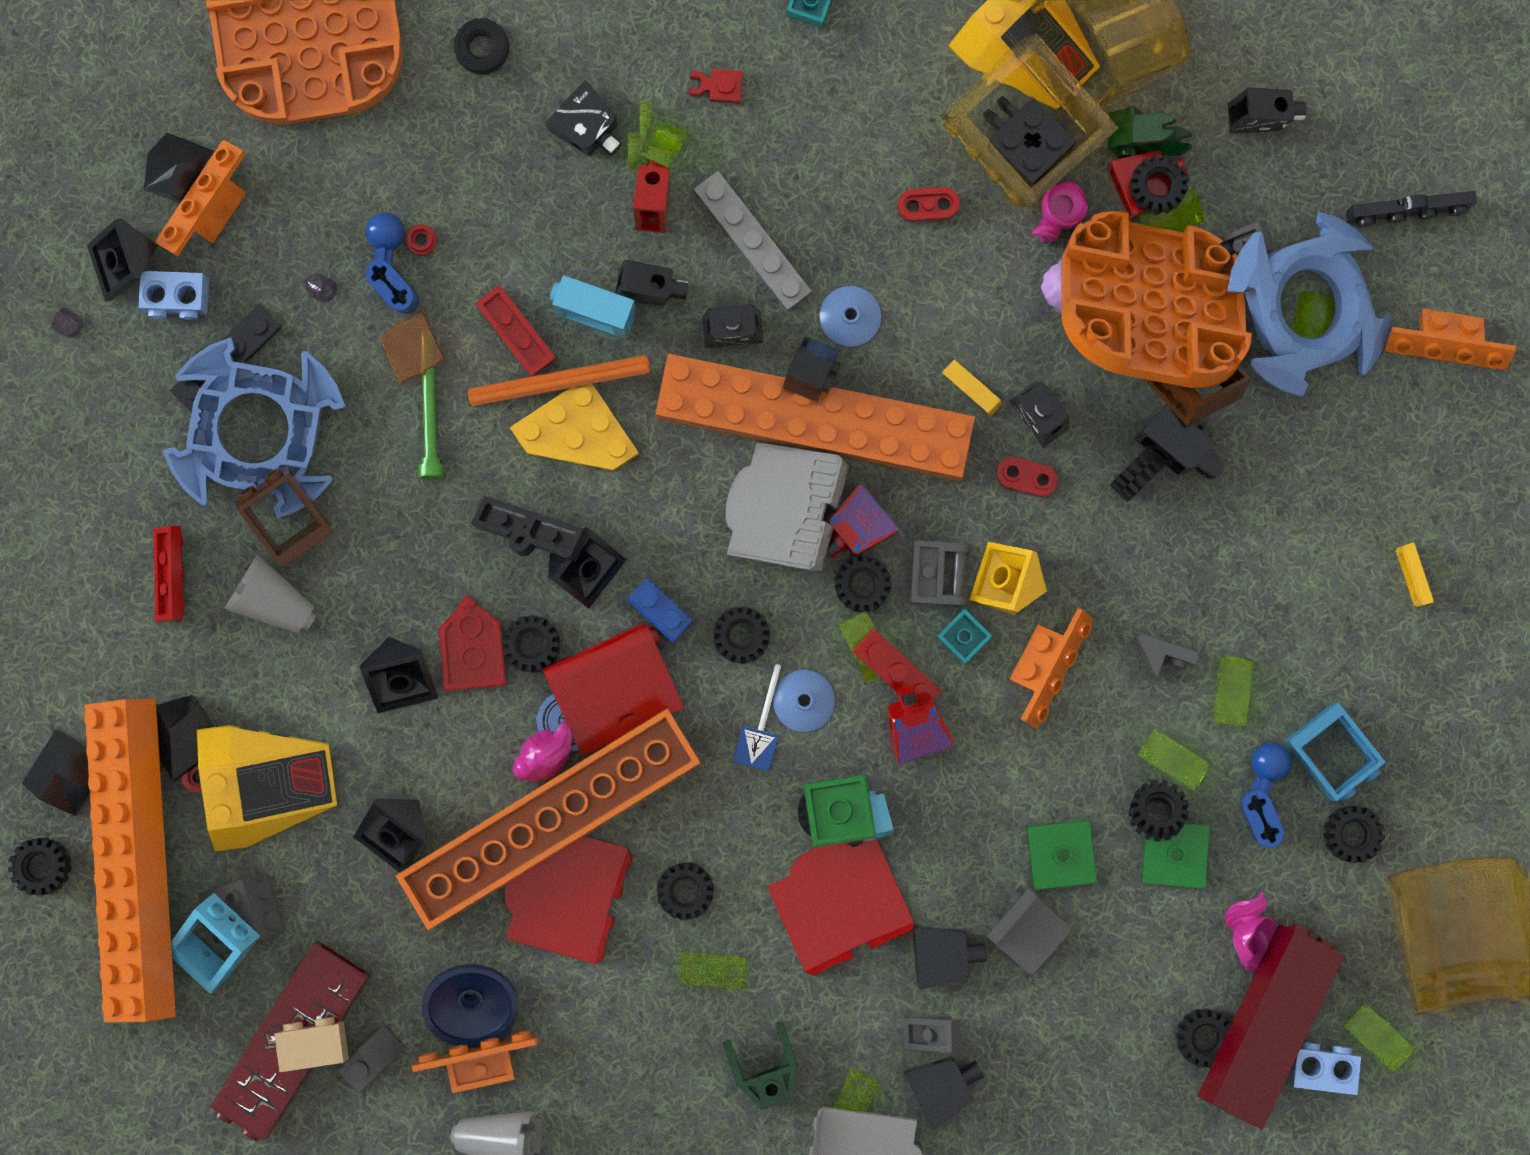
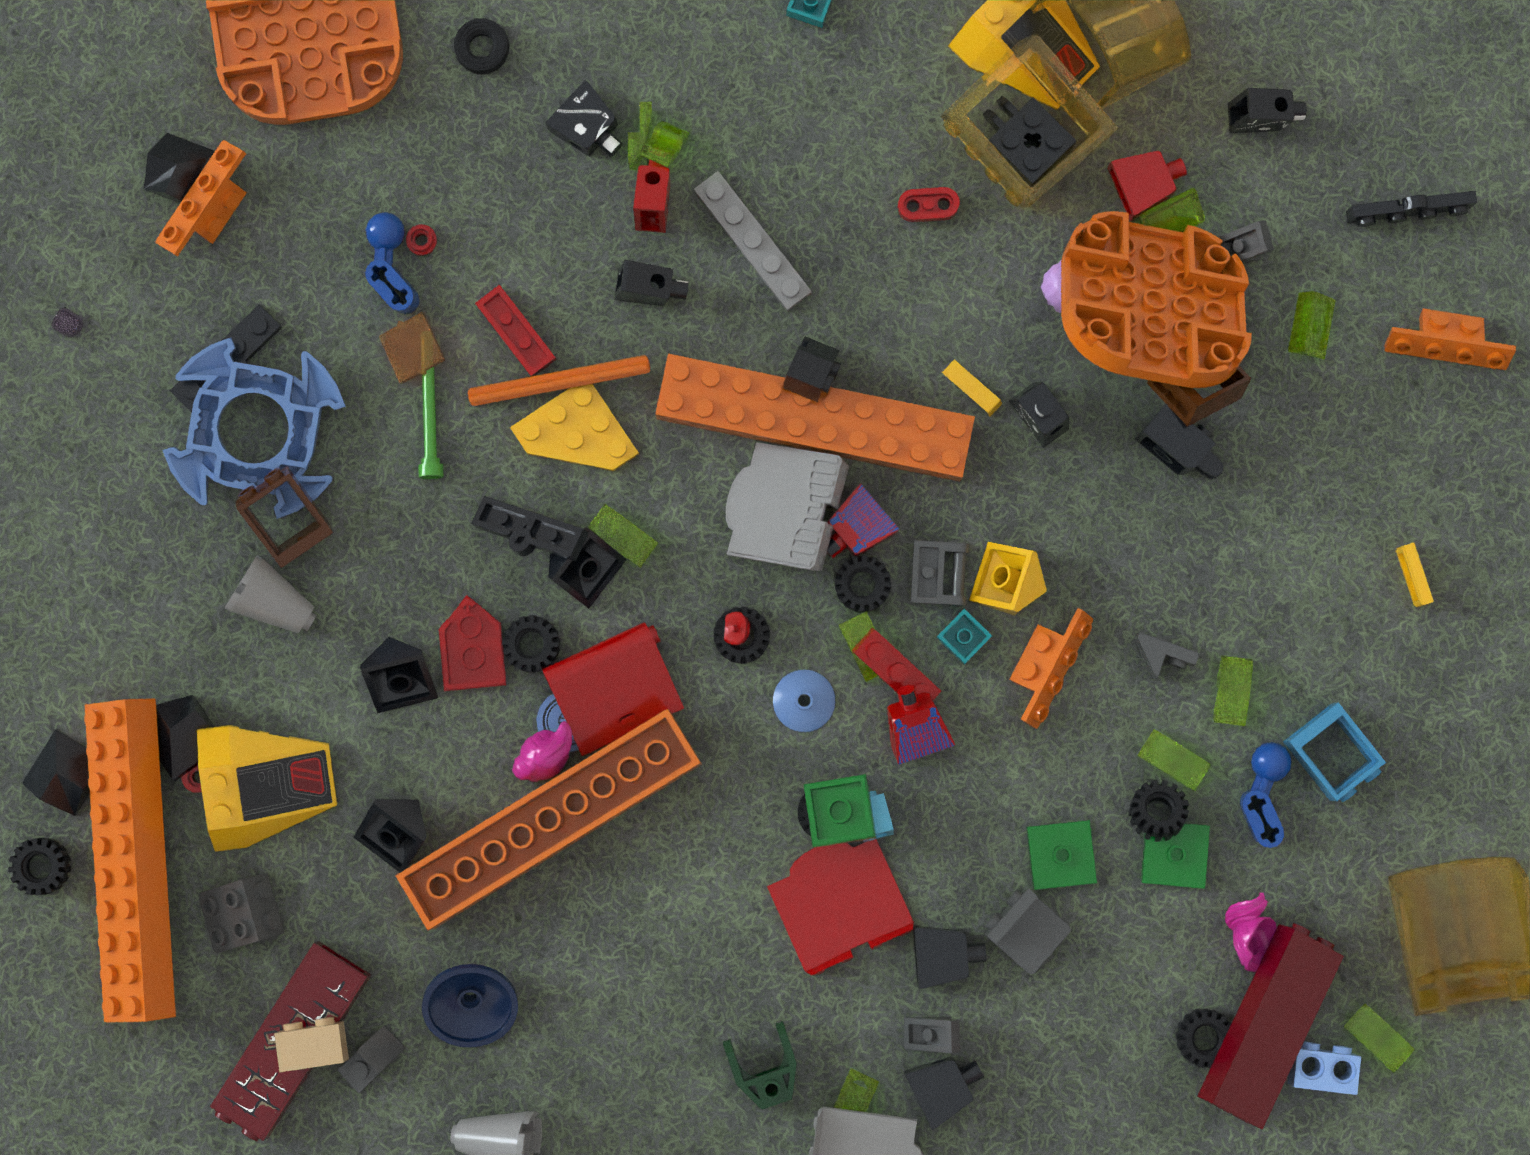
black slope [87,218,158,302] -> none
light blue brick [139,271,209,320] -> none
red plate [153,526,185,622] -> none
medium azure window [171,893,260,994] -> none
clear purple piece [305,273,337,303] -> none
orange bracket [411,1031,540,1094] -> none
red piece [505,836,633,964] -> none
medium azure window [550,275,637,340] -> none
blue brick [627,578,693,644] -> none
black tyre [657,862,714,920] -> none
clear neon green slope [678,951,747,989] -> none
red plate [689,69,743,104] -> none
black torso [702,304,764,348] -> none
piece [733,664,781,772] -> none
medium blue dish [820,286,881,347] -> none
red plate [996,457,1058,497] -> none
dark pink hair [1032,181,1088,244] -> none
dark green piece [1108,106,1192,159] -> none
black tyre [1110,445,1167,502] -> none
black tyre [1129,154,1189,215] -> none
medium blue piece [1227,212,1392,397] -> none
black tyre [1323,806,1385,863] -> none
none -> clear neon green slope [587,504,658,568]
none -> red piece [724,612,750,645]

